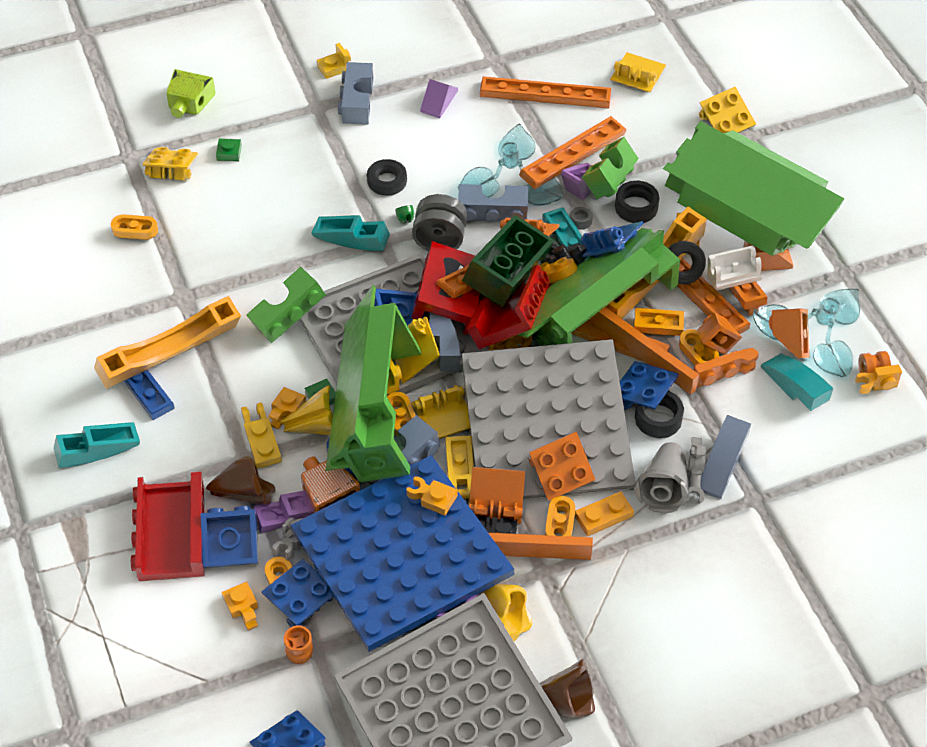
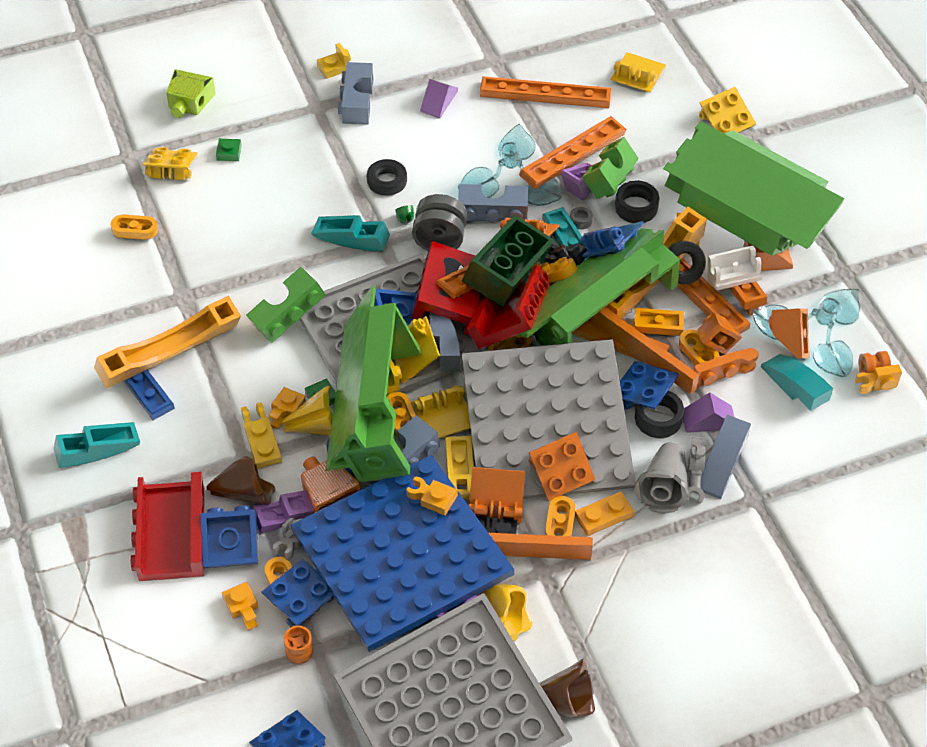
none -> medium lavender slope [683,393,734,433]

